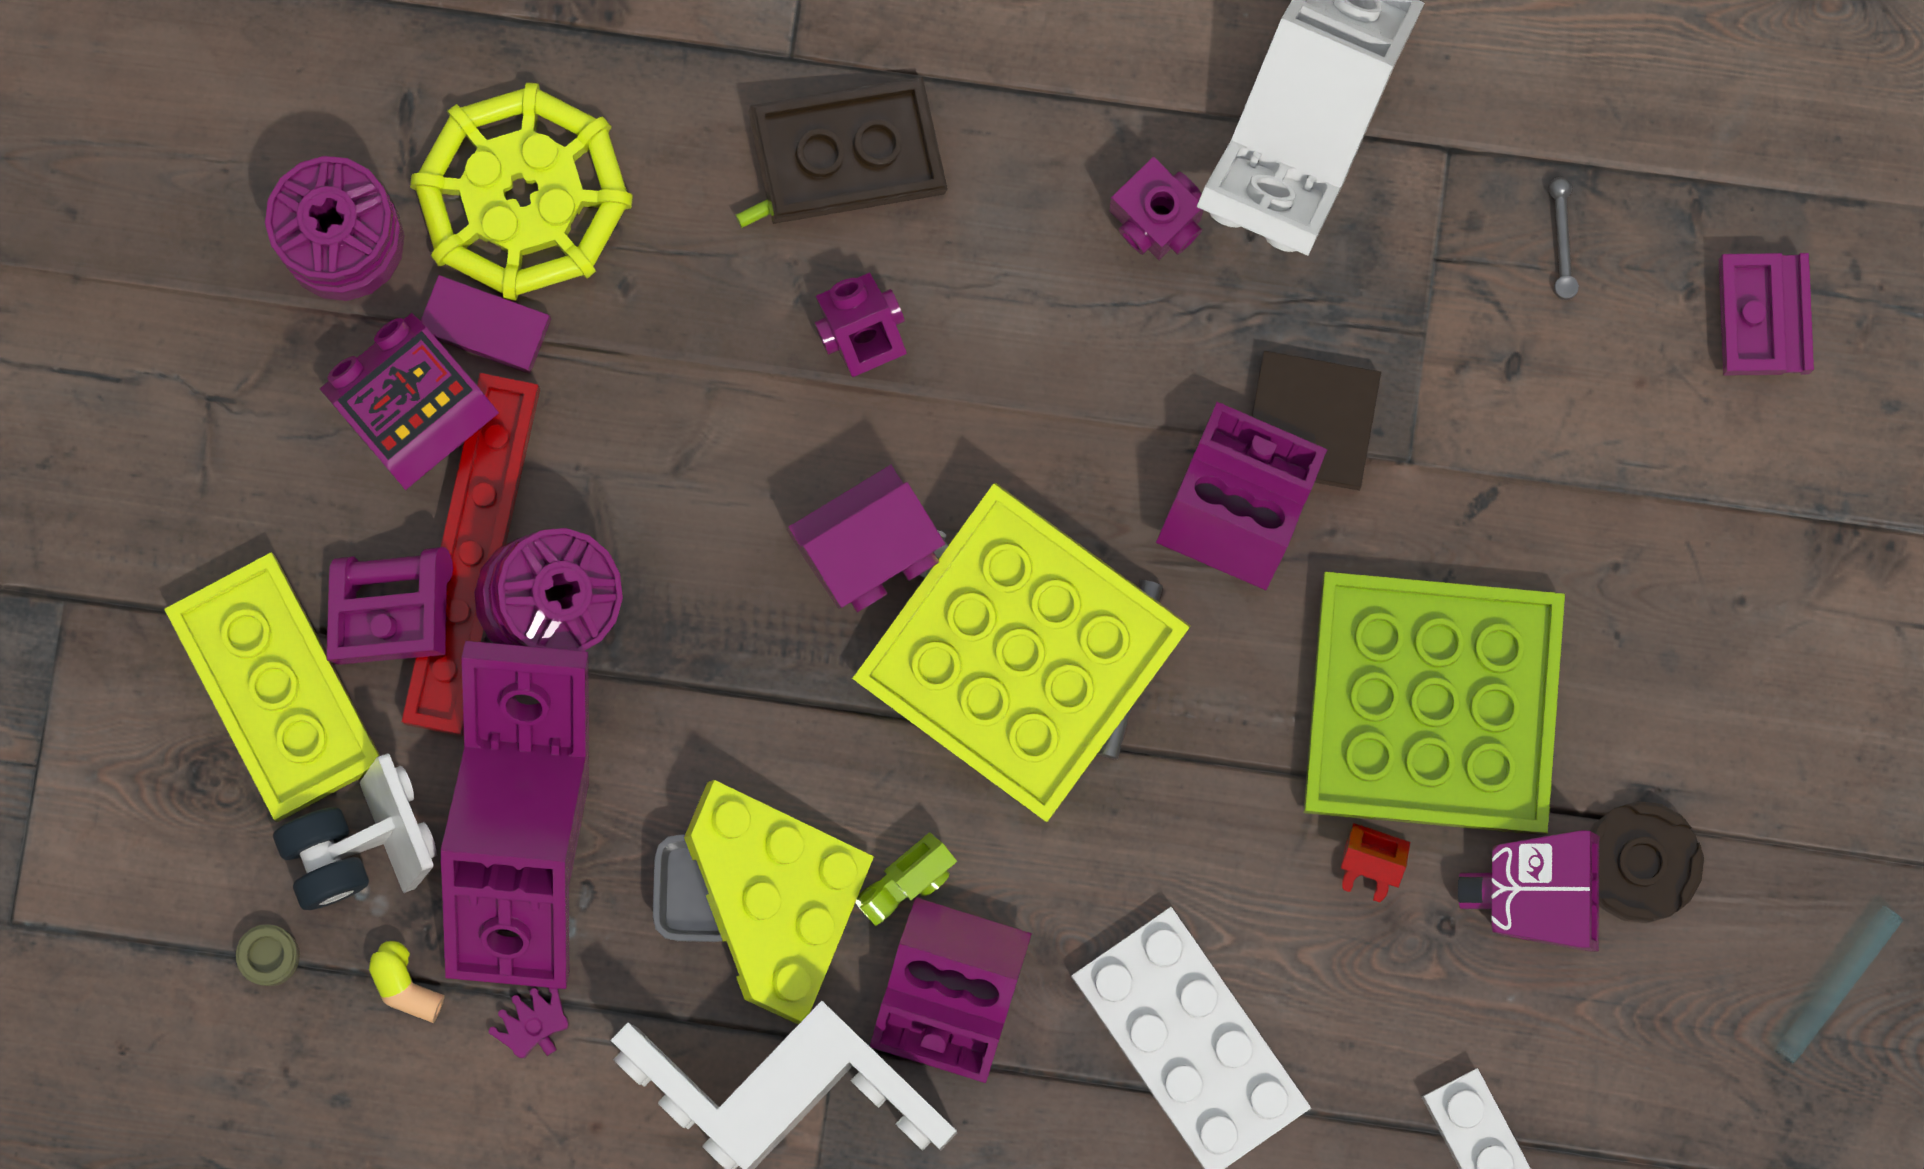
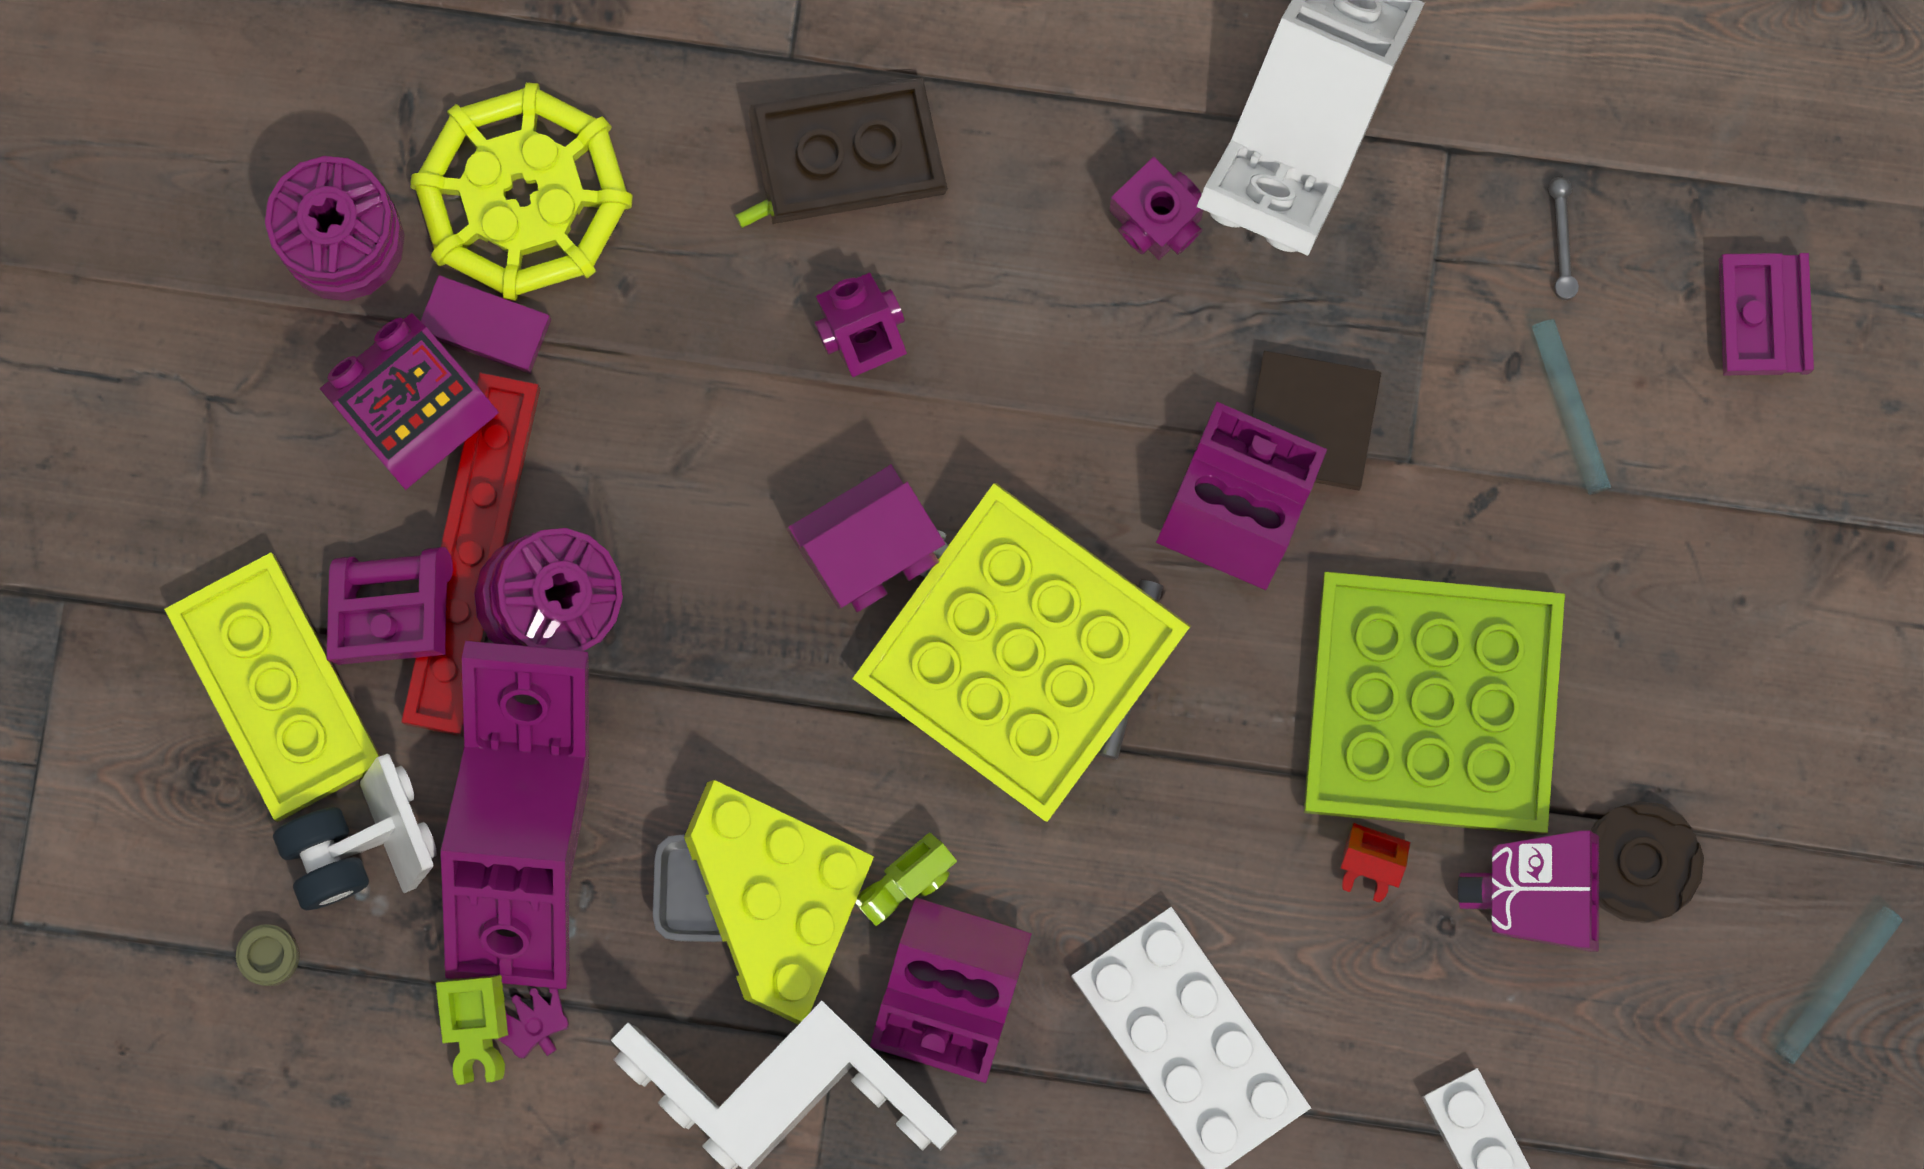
arm [369,941,445,1023] -> none
none -> lime plate [436,975,508,1085]
none -> clear light blue bar [1532,319,1611,495]

